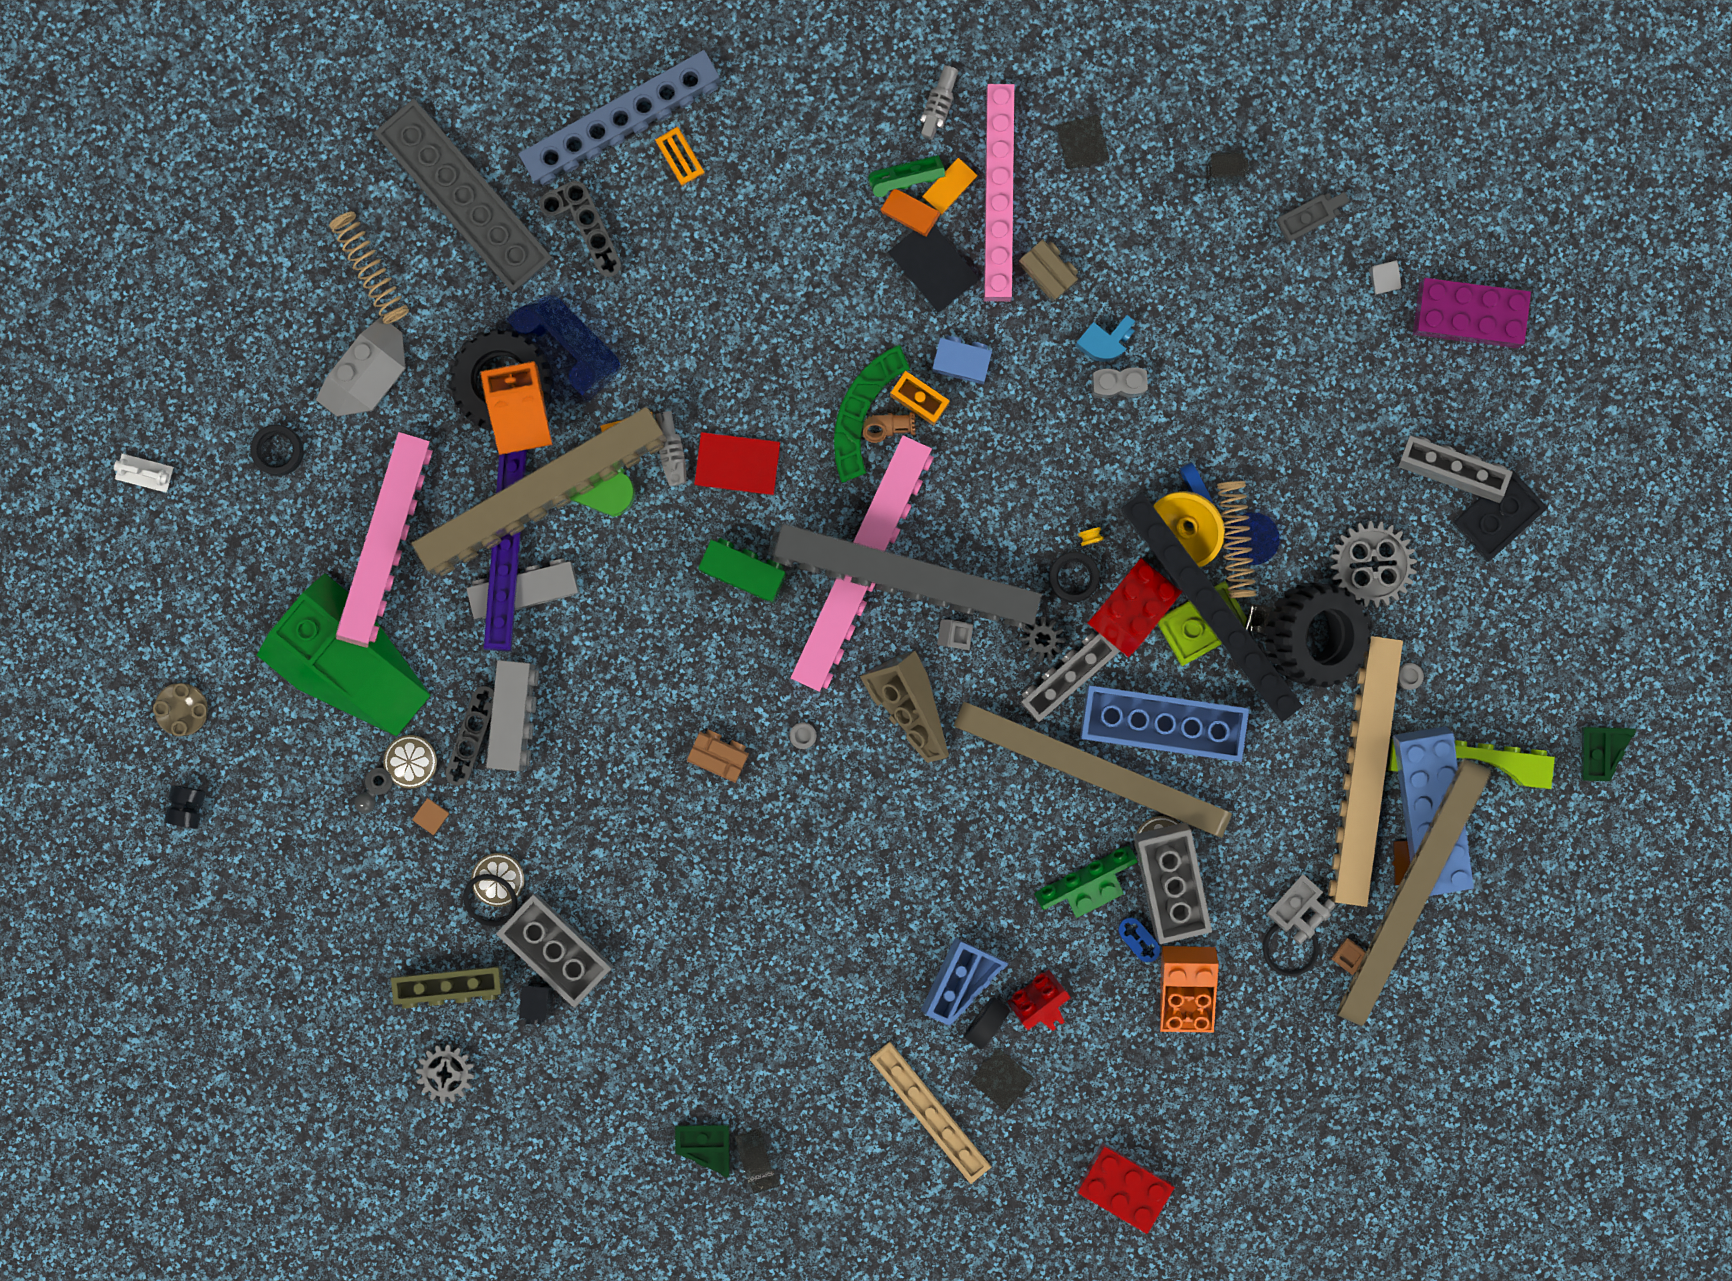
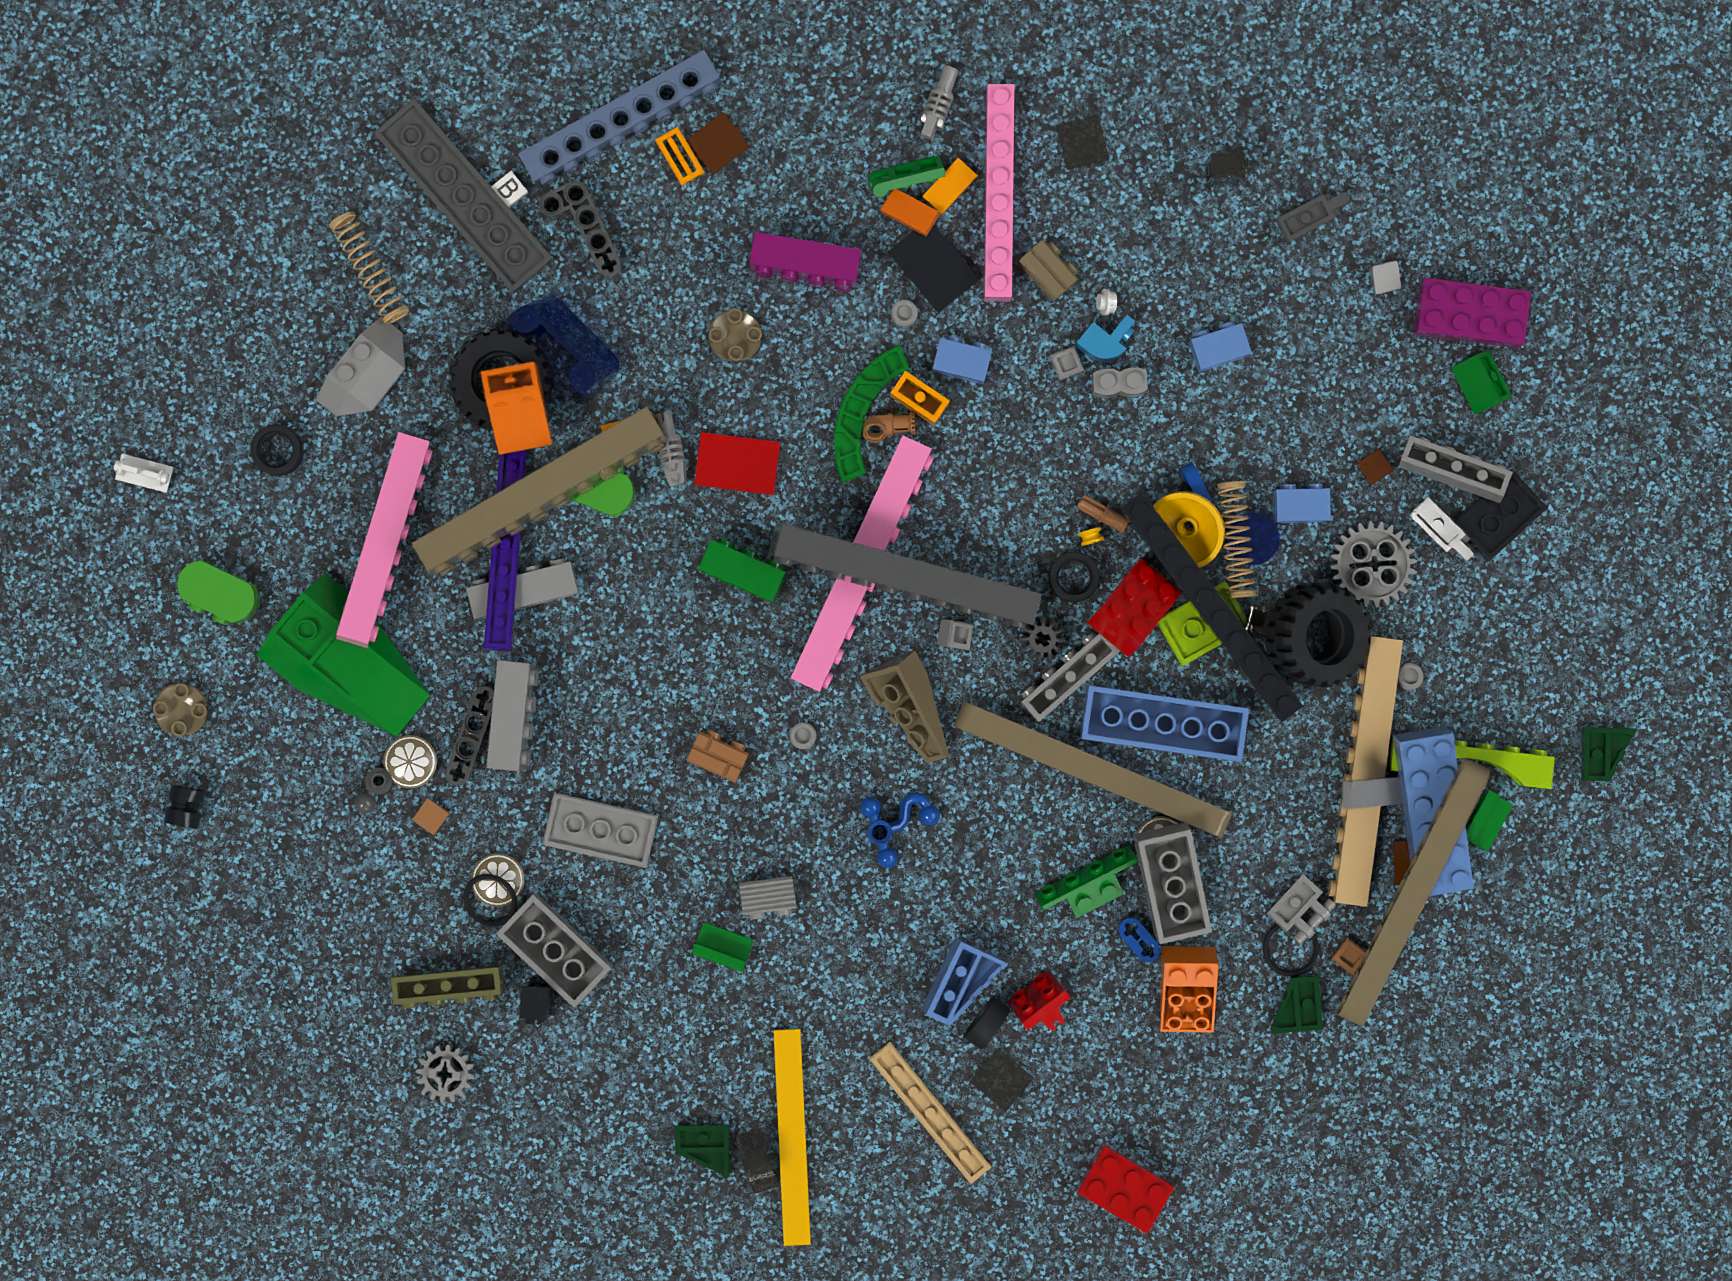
none -> bright green brick [177,561,260,625]
none -> white tile [491,171,528,208]
none -> light grey tile [542,792,659,868]
none -> reddish brown piece [687,112,750,175]
none -> green panel [691,922,753,972]
none -> dark tan dish [708,308,762,362]
none -> light grey brick [739,875,797,920]
none -> magenta brick [749,232,861,292]
none -> yellow tile [774,1028,811,1246]
none -> blue piece [860,792,940,868]
none -> light grey tile [891,300,918,327]
none -> light grey tile [1049,346,1084,381]
none -> medium nougat axle [1077,495,1129,534]
none -> white plate [1096,289,1117,316]
none -> medium blue brick [1189,321,1252,373]
none -> dark green wing [1270,975,1323,1034]
none -> medium blue brick [1273,484,1331,523]
none -> light grey tile [1342,776,1402,809]
none -> reddish brown tile [1356,449,1394,486]
none -> hinge [1409,495,1476,561]
none -> green panel [1452,349,1512,414]
none -> green panel [1465,789,1513,851]

